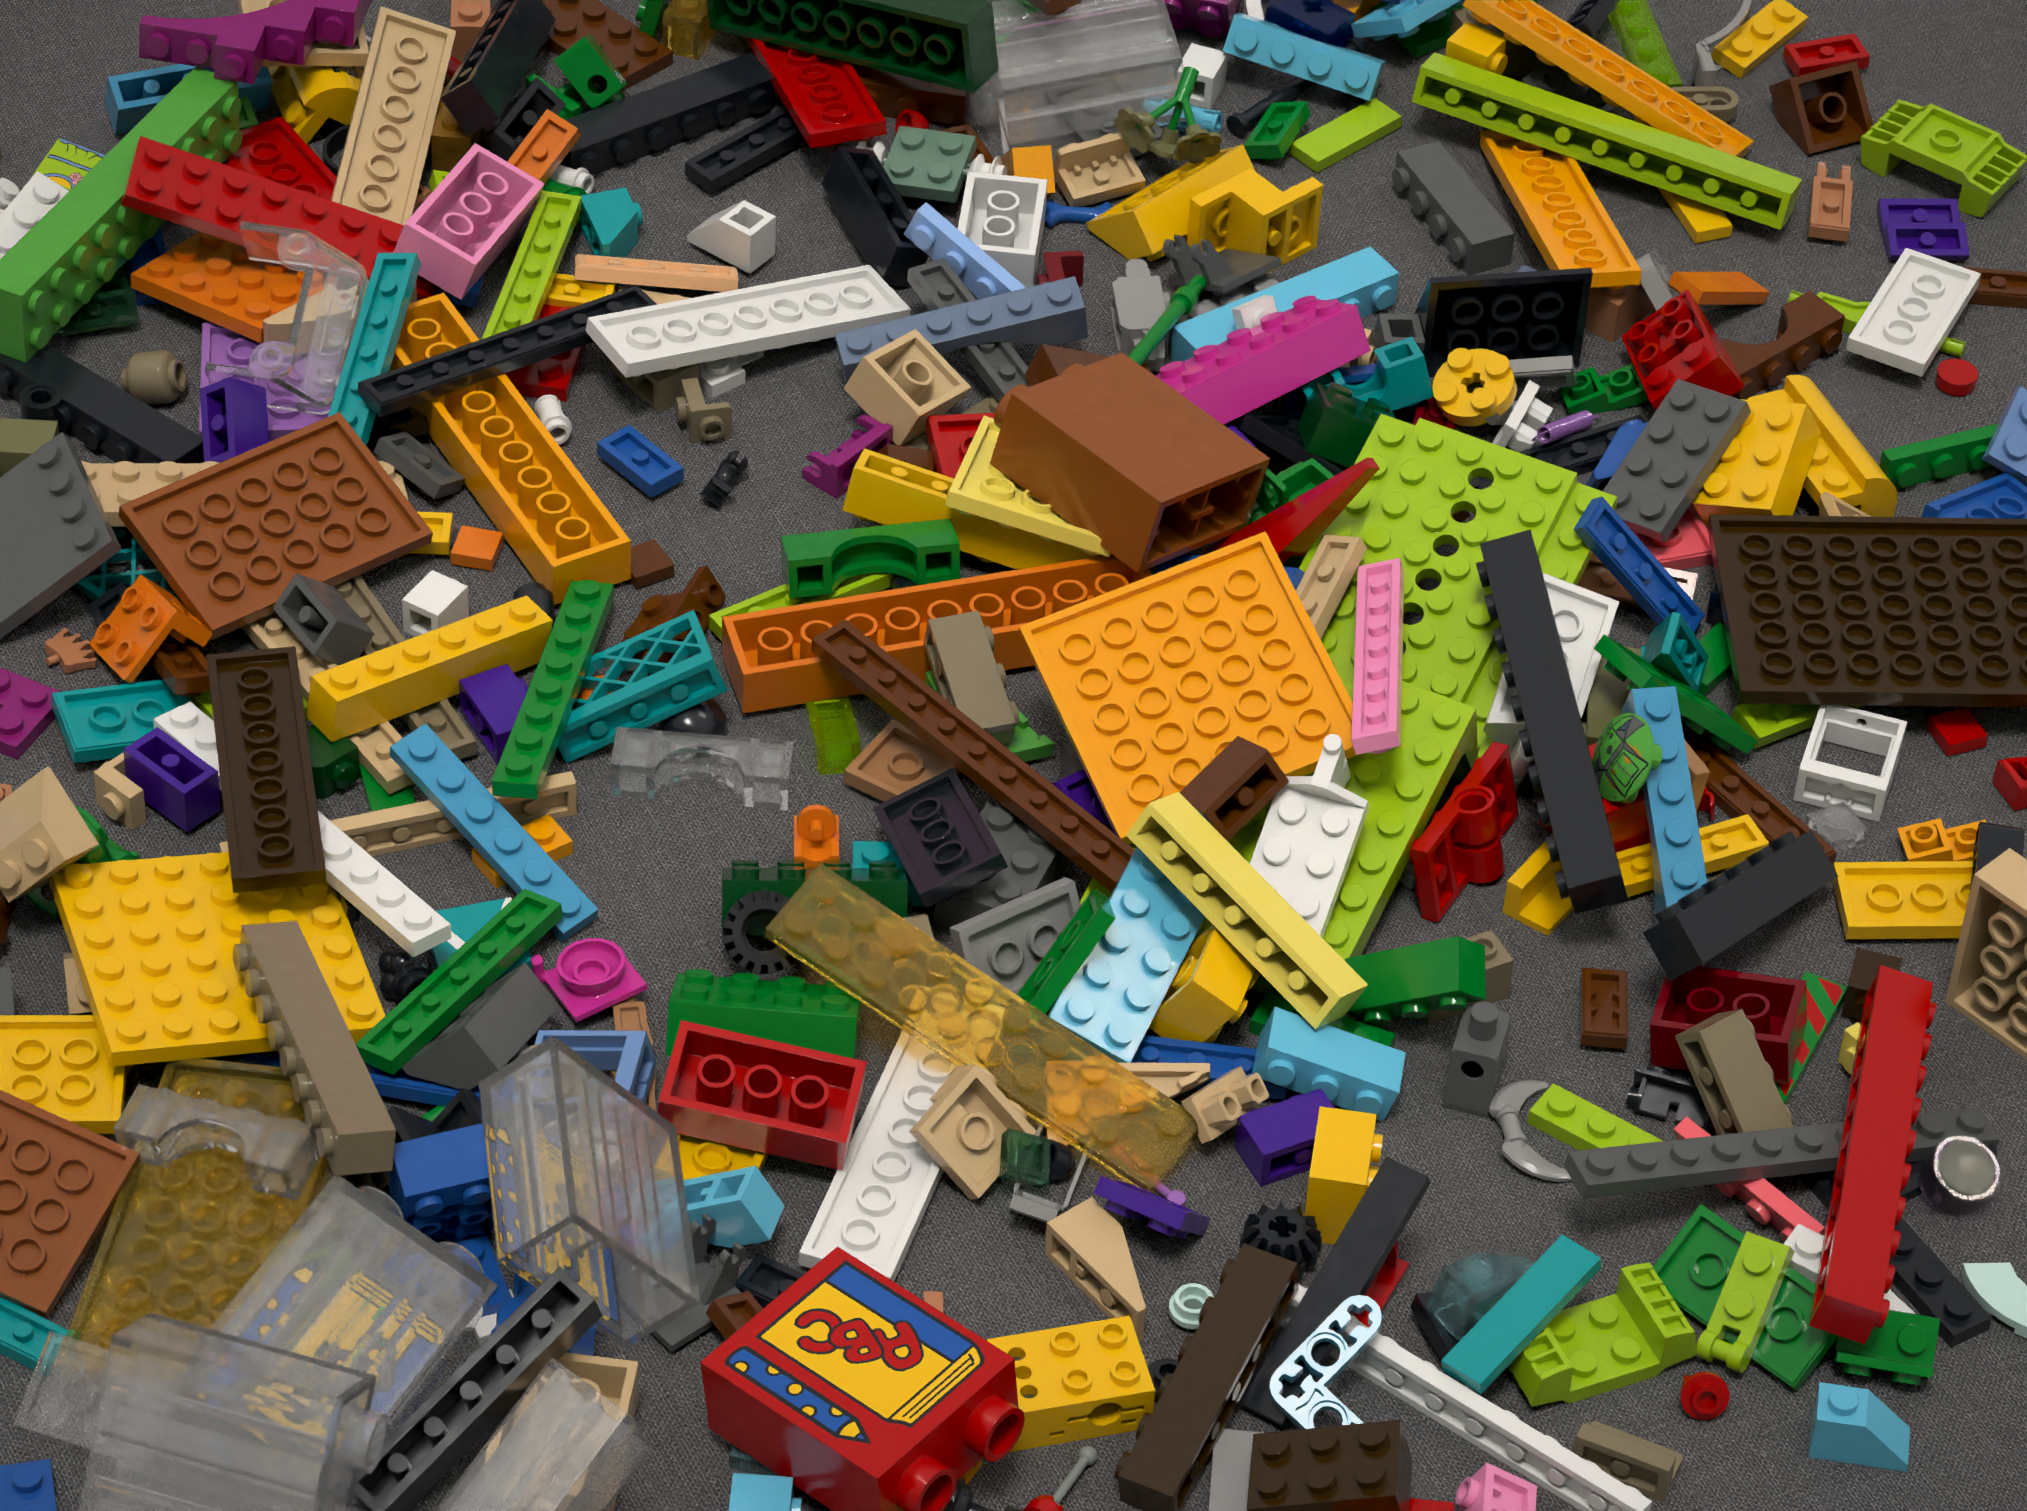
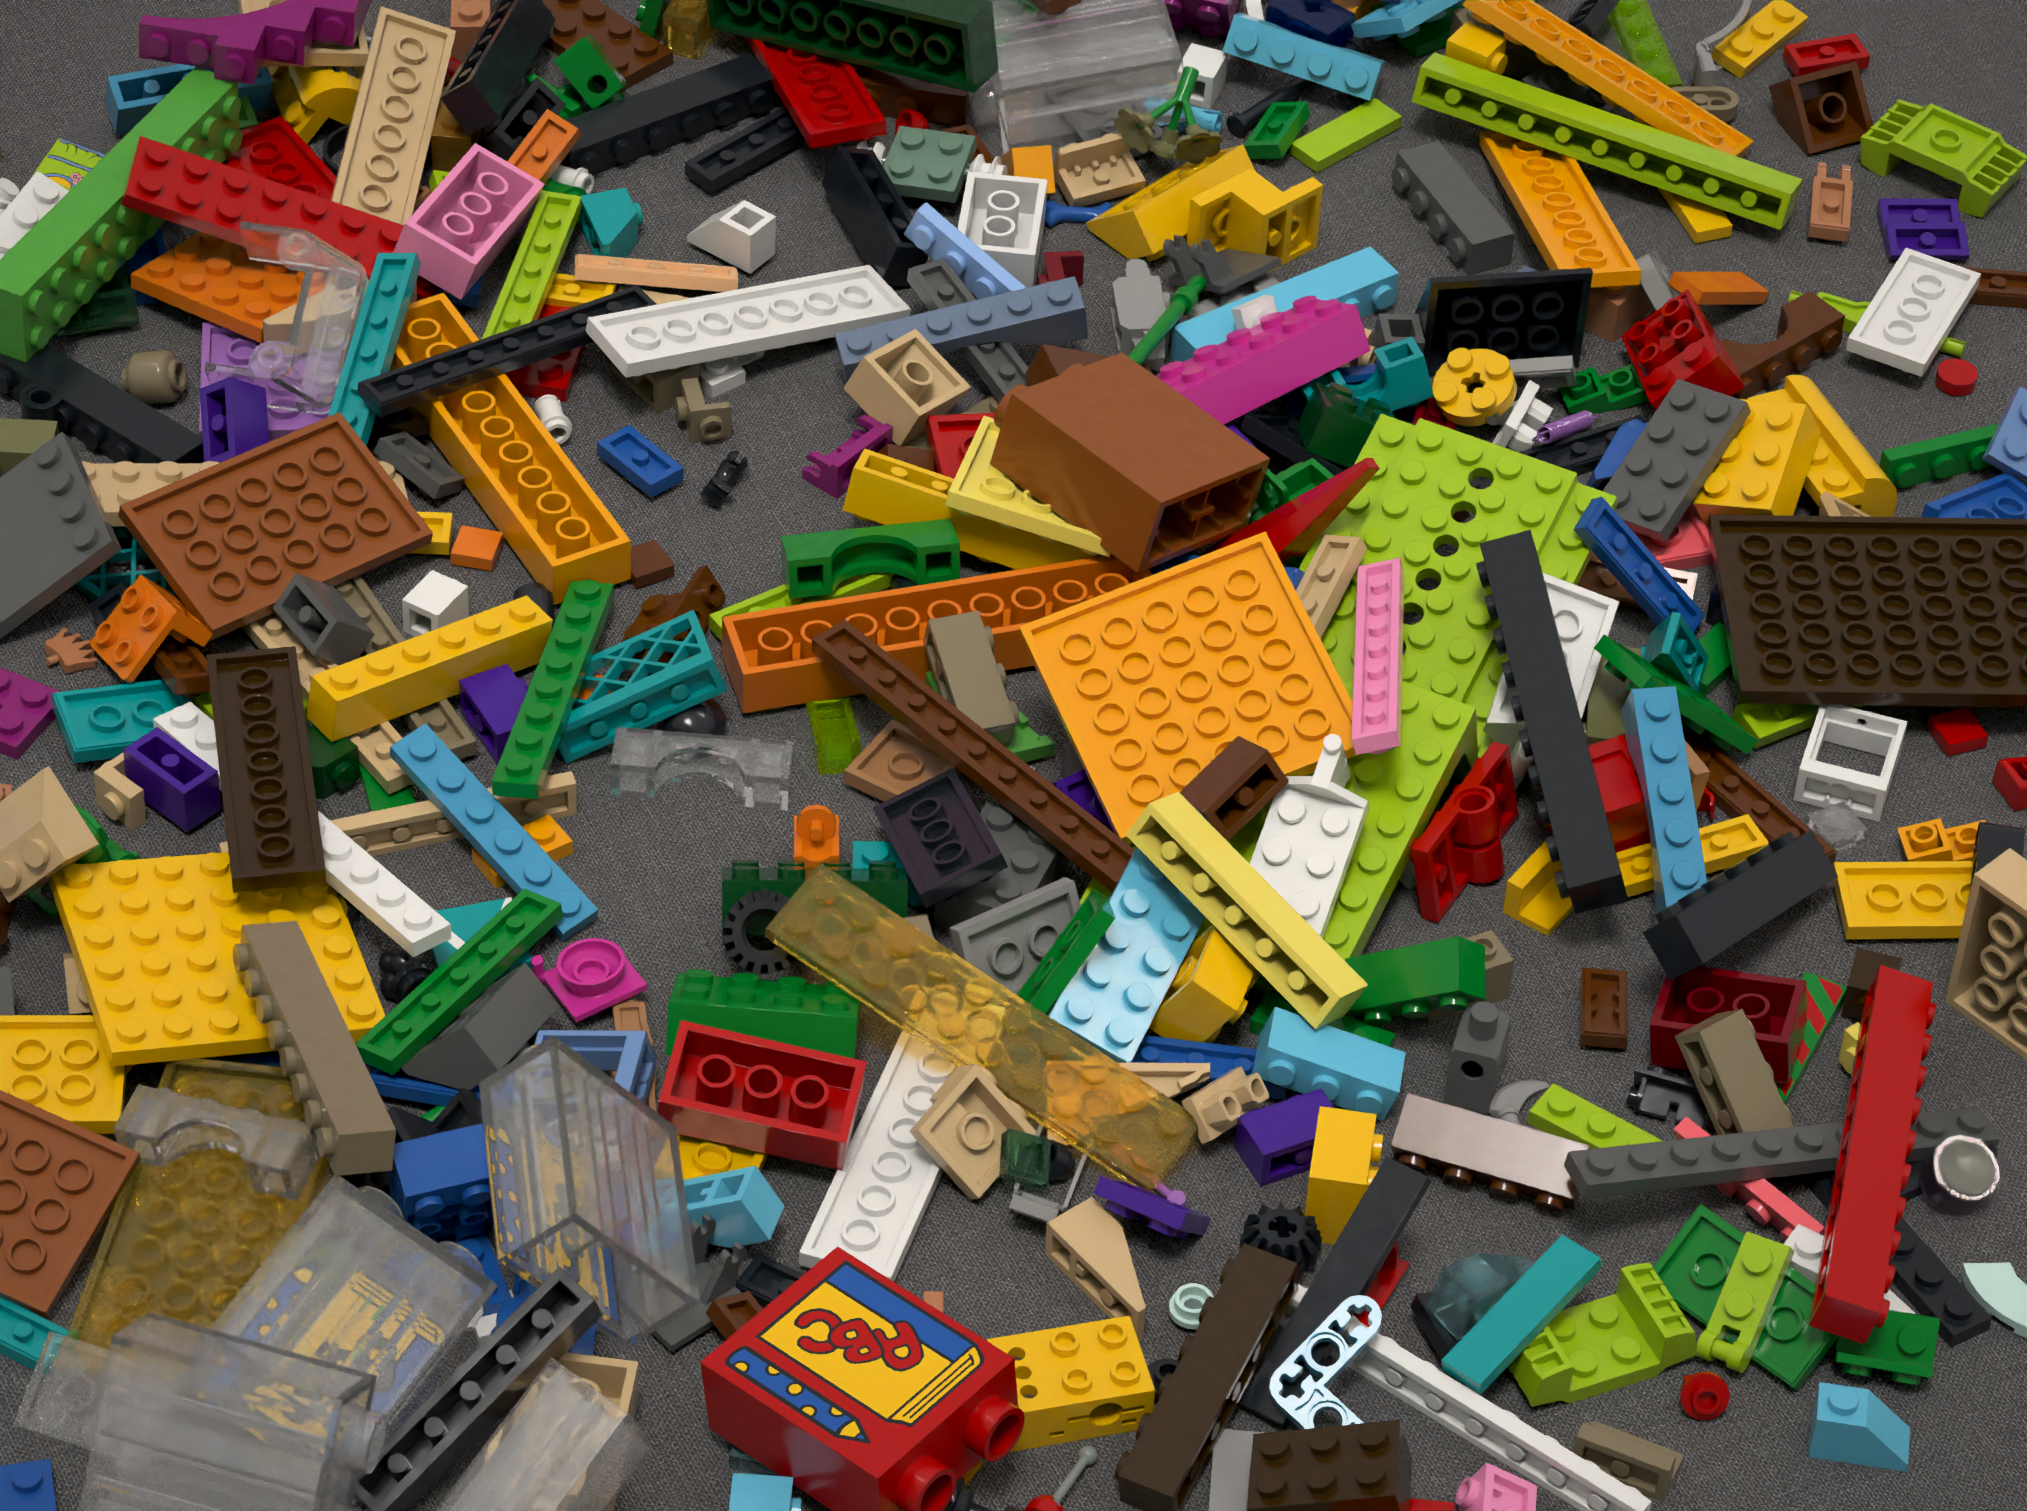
bright green dish [1592,713,1662,804] -> none
none -> brick [1391,1093,1590,1212]

